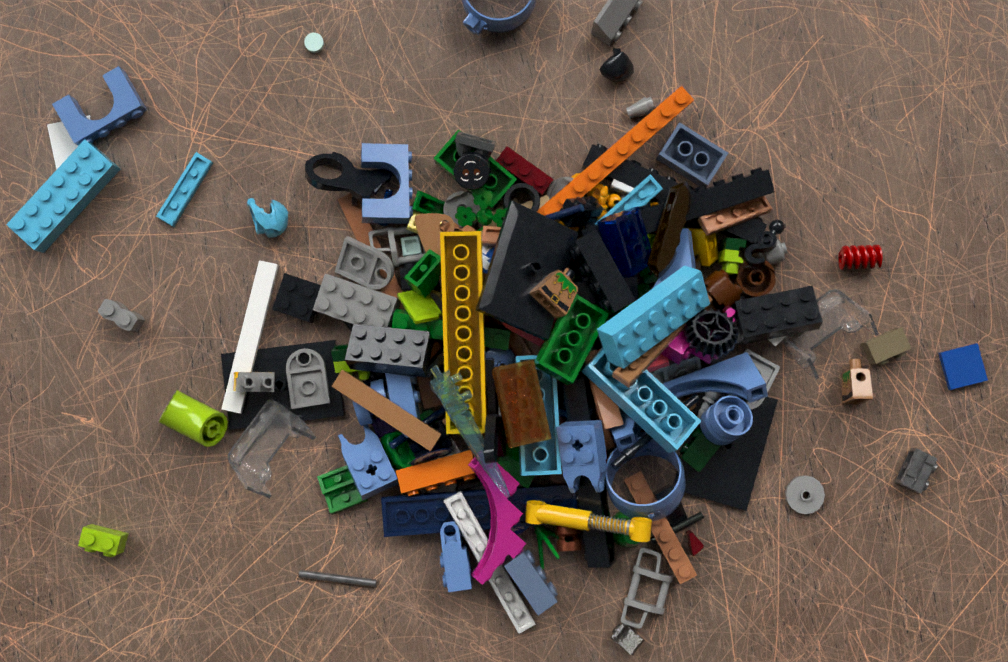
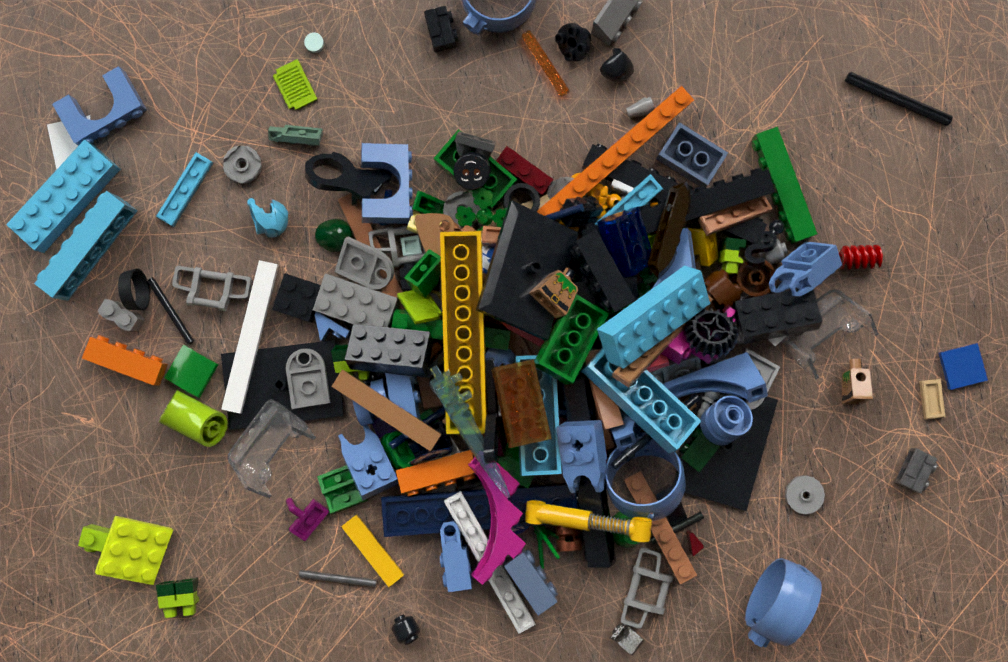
light grey hips [233,372,275,392] -> none
dark tan brick [861,327,912,366] -> none
none -> medium azure brick [34,191,138,301]
none -> orange brick [82,335,168,386]
none -> neon yellow plate [95,516,173,585]
none -> black tyre [118,268,150,310]
none -> black bar [147,277,194,345]
none -> hips [156,578,199,618]
none -> green slope [164,345,219,398]
none -> light grey bar [172,266,252,312]
none -> light grey plate [223,145,262,184]
none -> sand green hinge [268,125,323,146]
none -> lime window [273,59,318,110]
none -> magenta plate [286,498,329,541]
none -> medium blue slope [314,311,351,341]
none -> dark green hat [315,219,352,252]
none -> yellow tile [341,514,404,587]
none -> black head [391,614,420,645]
none -> black brick [424,6,458,53]
none -> clear orange axle [522,30,569,97]
none -> black plate [555,23,592,62]
none -> medium blue cylinder [745,558,822,648]
none -> green brick [751,126,818,244]
none -> medium blue brick [769,241,842,296]
none -> black axle [845,72,953,126]
none -> tan tile [919,379,946,419]

